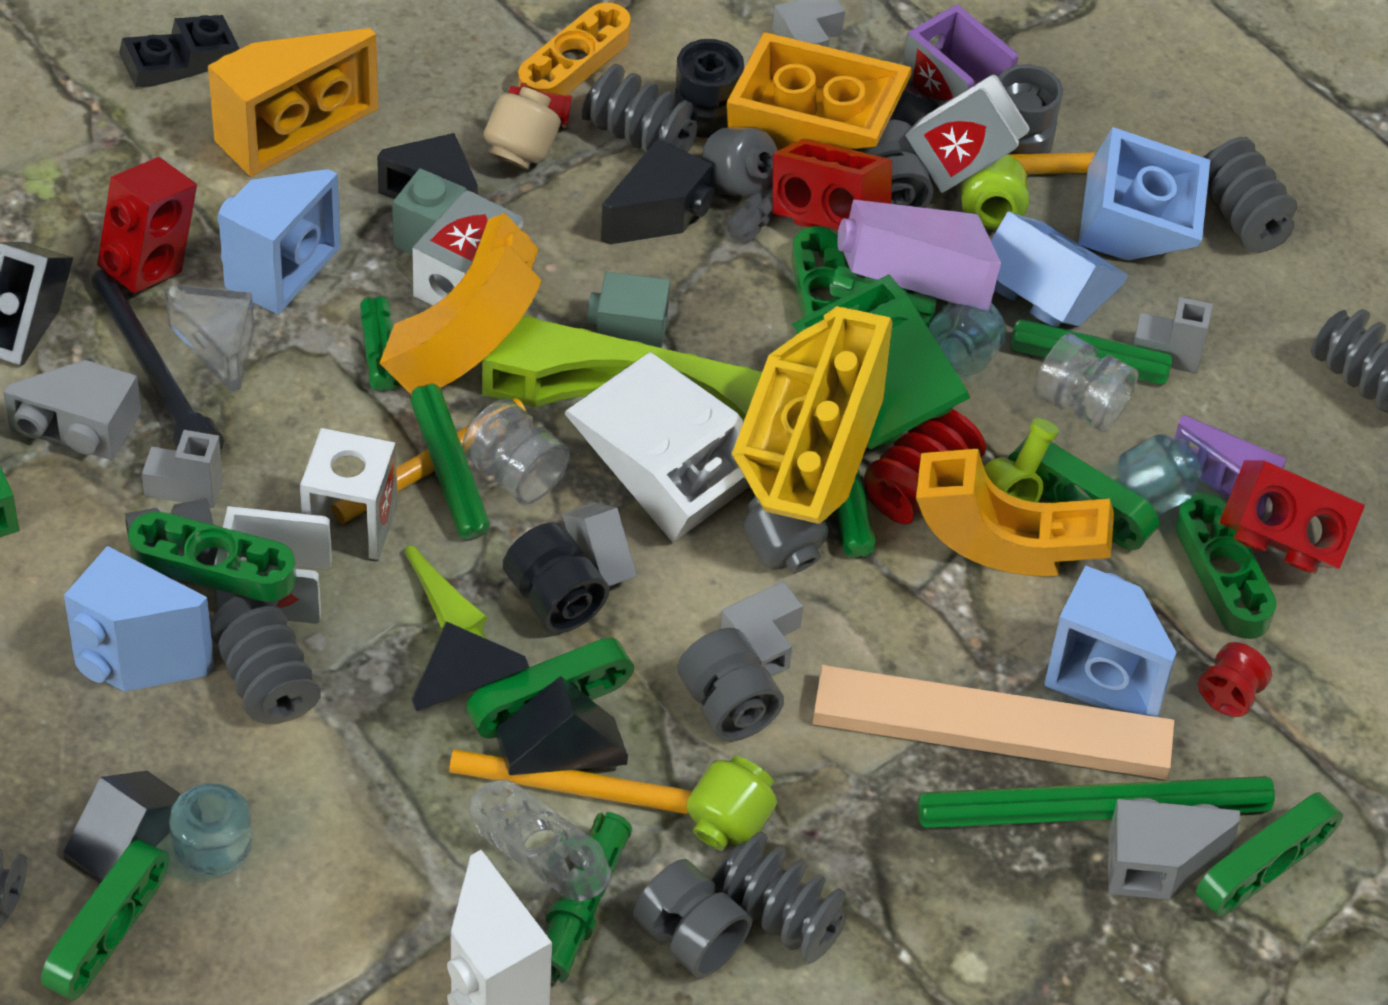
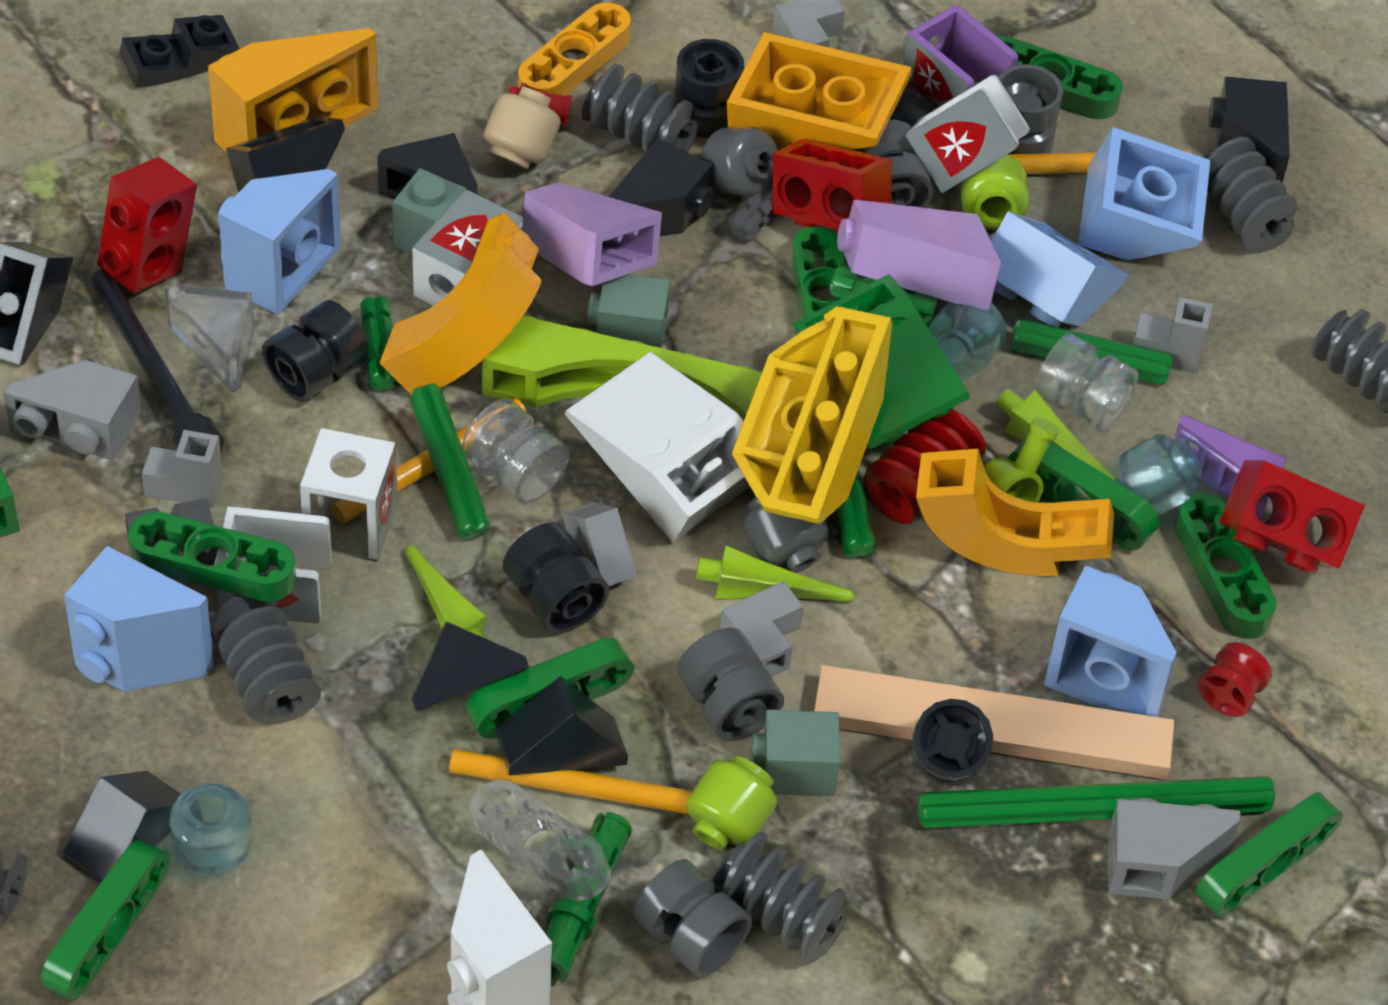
none -> black slope [226,116,345,193]
none -> black wheel [262,300,369,402]
none -> lavender slope [521,182,662,286]
none -> lime piece [695,545,855,602]
none -> sand green brick [751,710,840,796]
none -> black wheel [911,698,994,786]
none -> lime piece [995,388,1120,483]
none -> green beam [997,36,1123,119]
none -> black slope [1208,76,1290,183]

